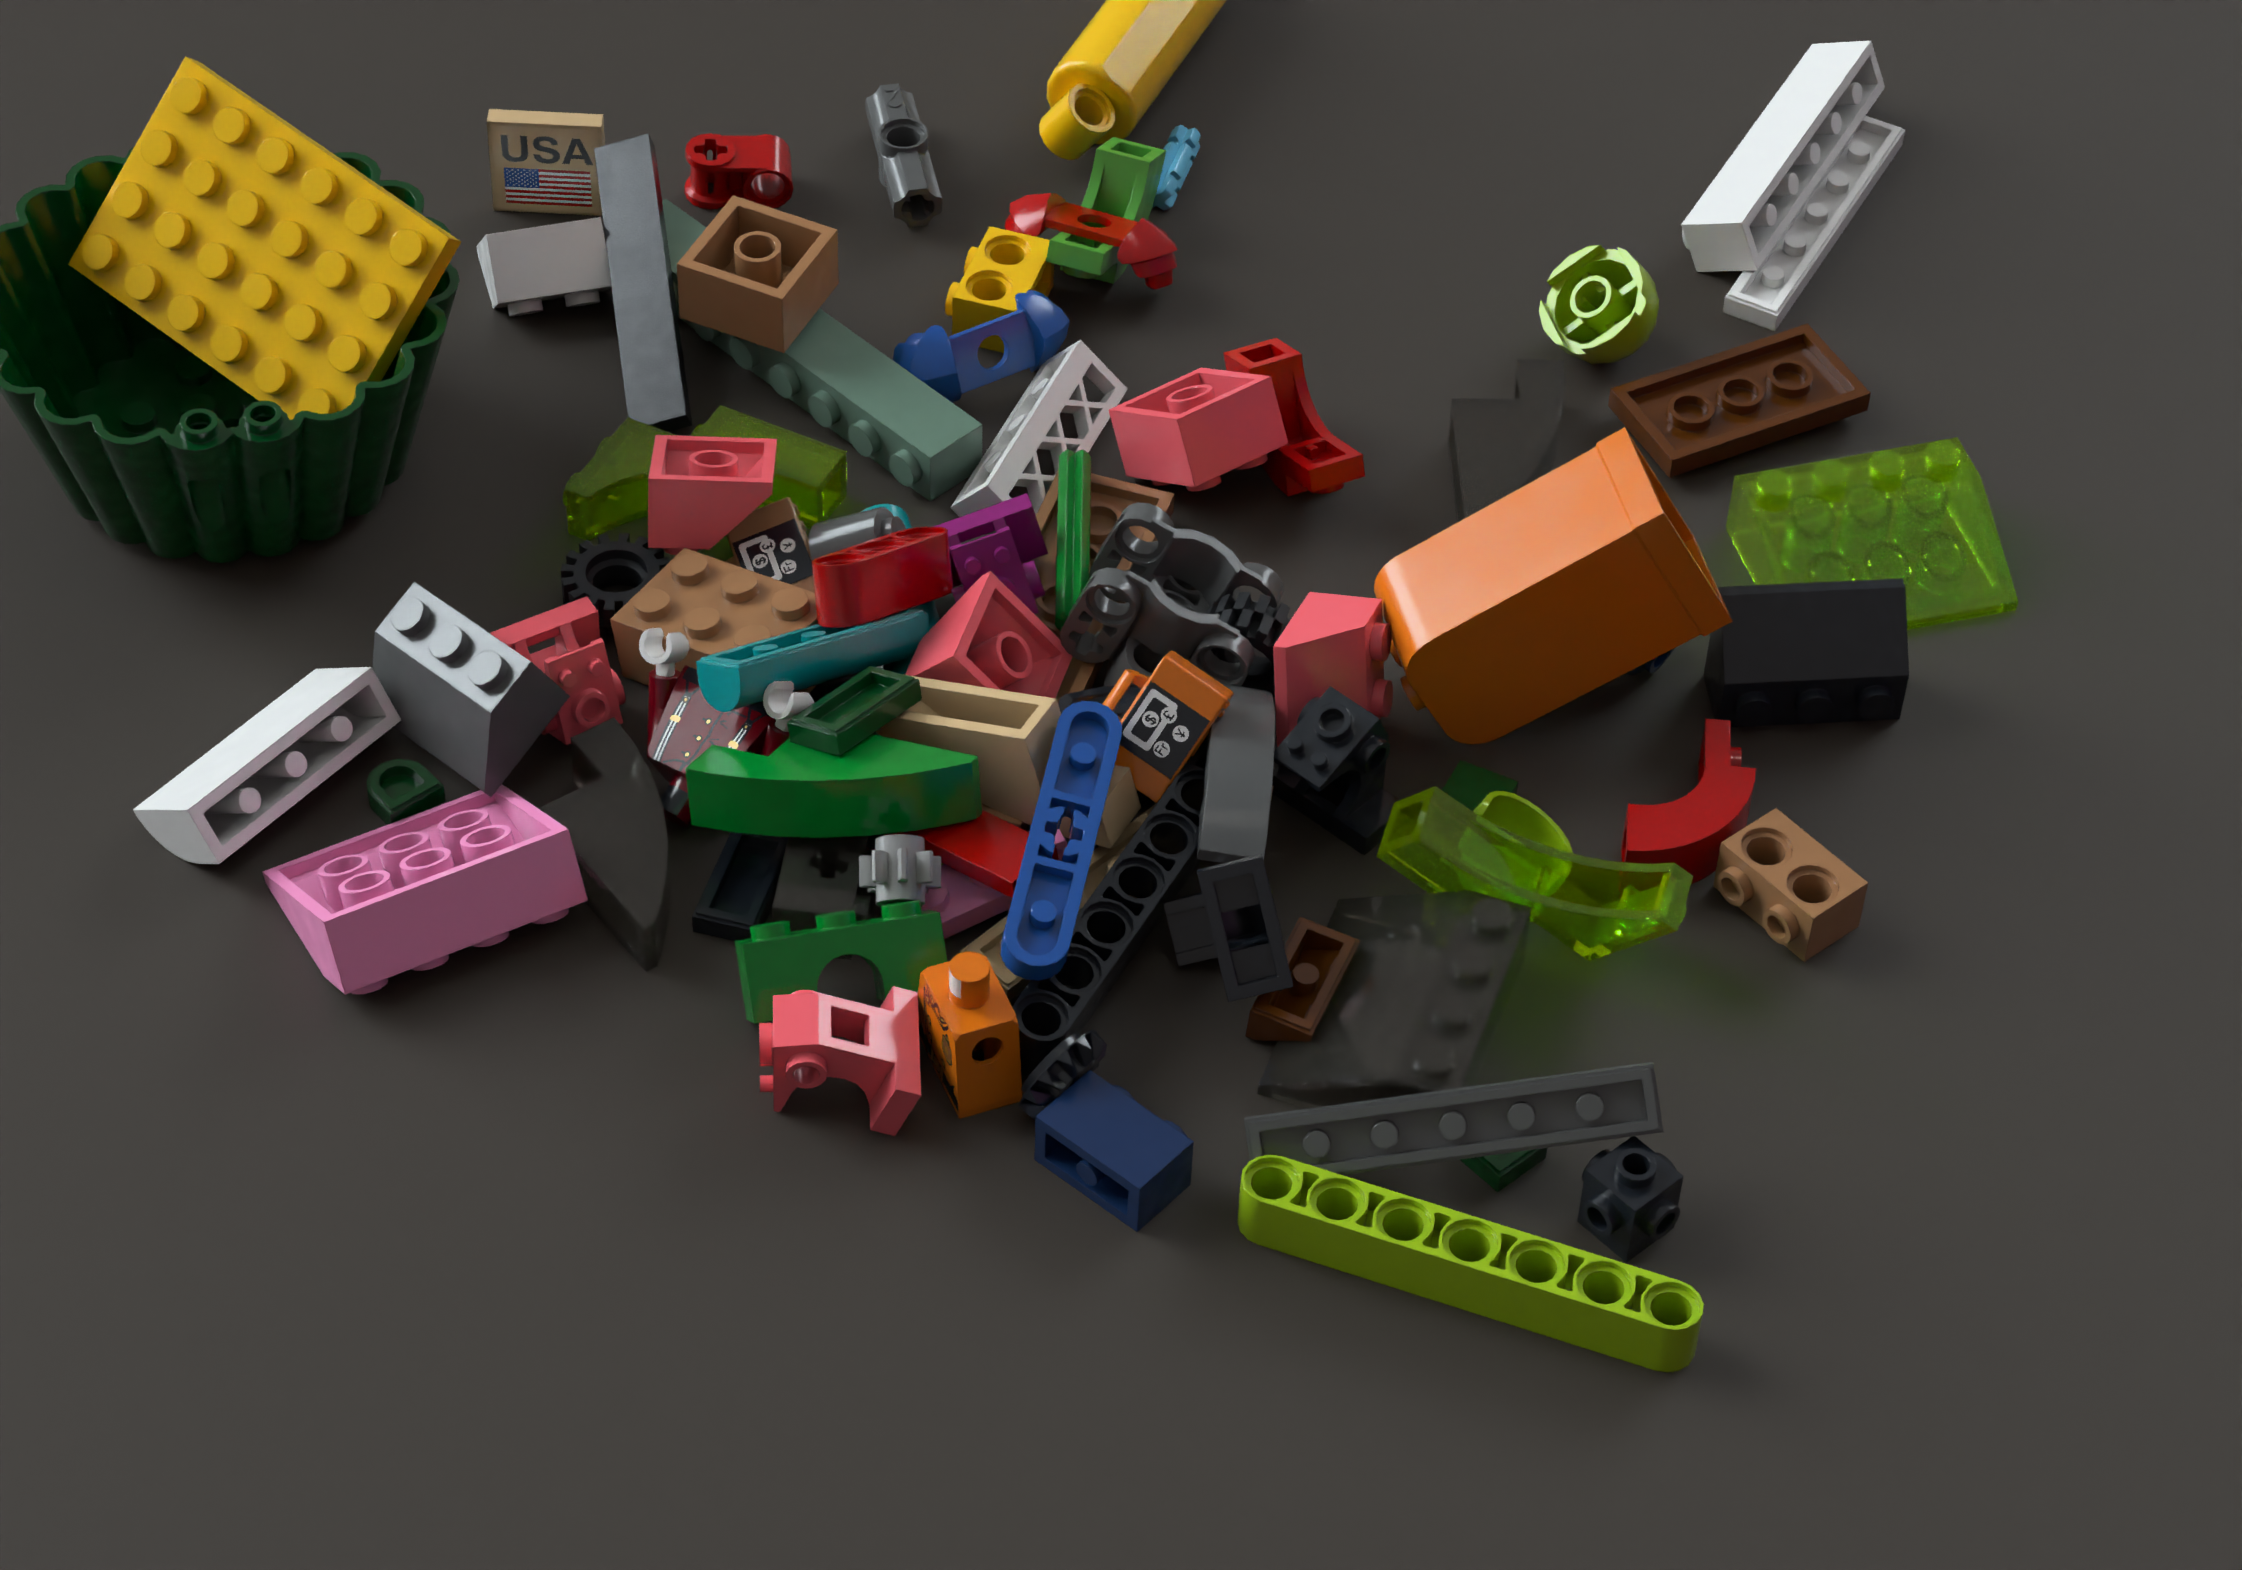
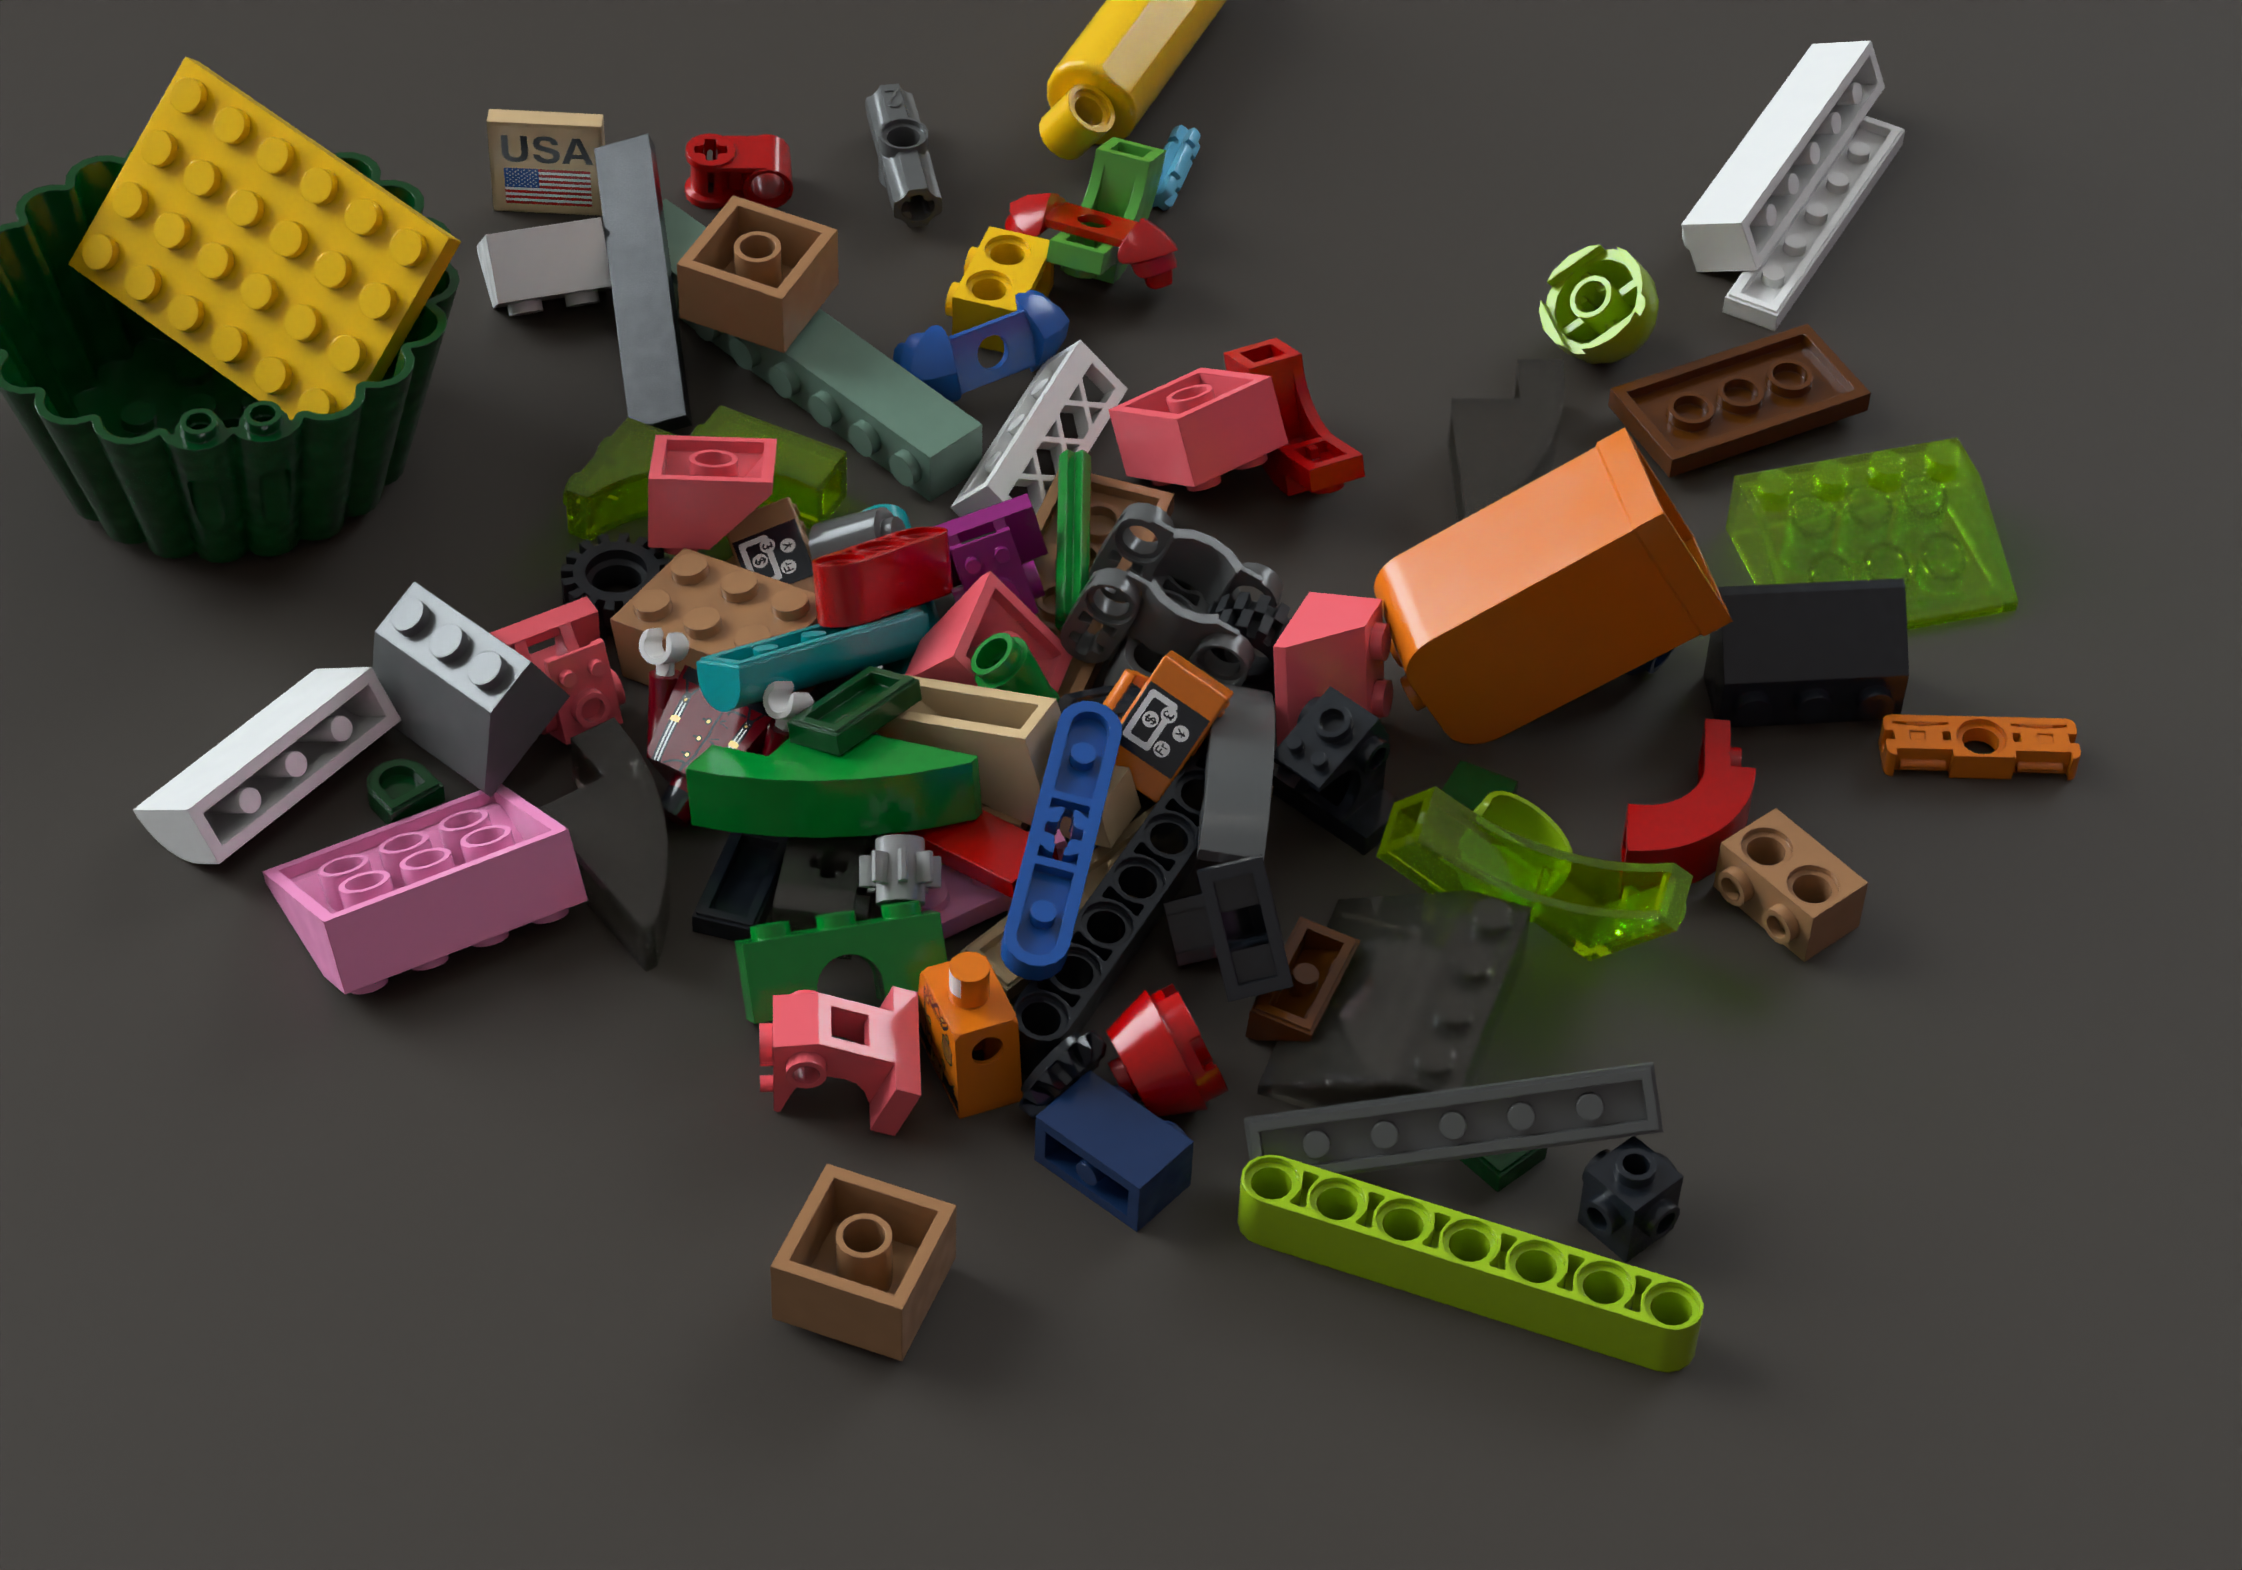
none -> medium nougat brick [770,1164,957,1361]
none -> green cone [971,633,1059,702]
none -> red cone [1106,983,1229,1117]
none -> orange piece [1878,714,2081,781]

